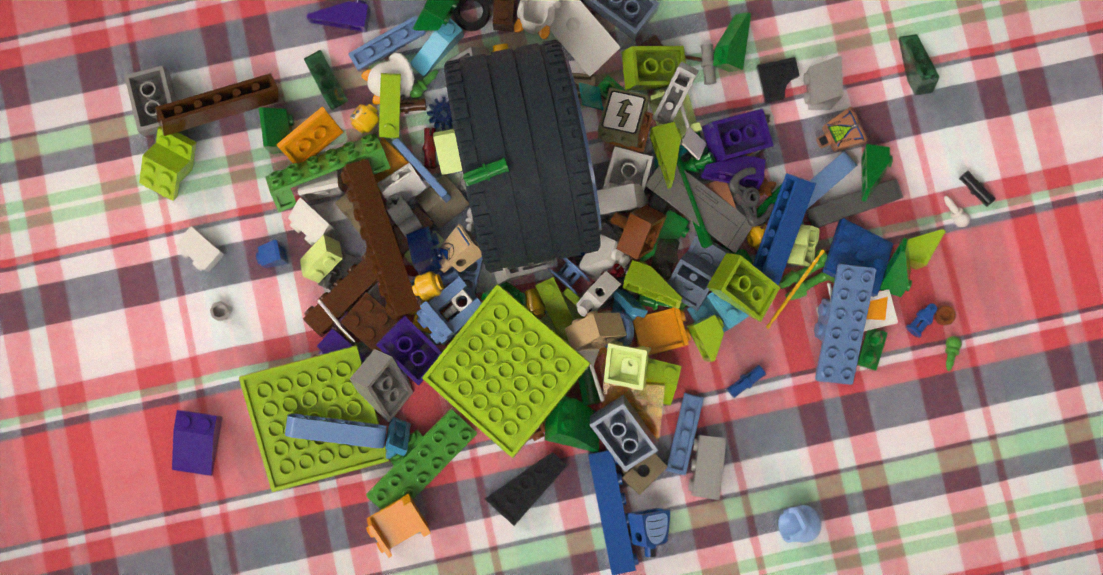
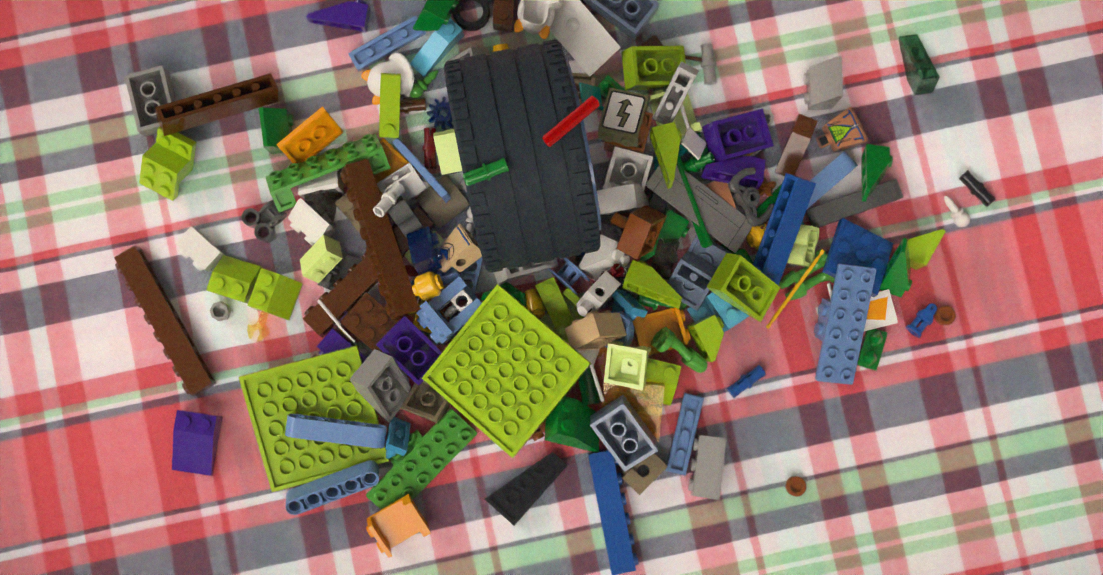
blue slope [256,240,289,269] -> none
clear green slope [304,50,348,111] -> none
yellow head [350,104,379,134] -> none
blue torso [628,508,670,557] -> none
green slope [713,12,751,72] -> none
black tile [756,57,800,104] -> none
light blue hair [778,505,822,543] -> none
bright green bar [945,336,962,371] -> none
none -> reddish brown brick [114,246,217,396]
none -> lime slope [206,255,262,304]
none -> dark grey piece [241,200,287,243]
none -> lime slope [247,268,303,321]
none -> clear yellow bar [247,311,270,342]
none -> medium blue beam [285,460,379,515]
none -> clear smoke tile [304,190,342,222]
none -> white pin [373,183,405,217]
none -> dark tan slope [401,381,450,423]
none -> red axle [542,96,600,147]
none -> bright green piece [651,327,708,373]
none -> reddish brown slope [774,114,818,176]
none -> dark orange tile [785,476,806,497]

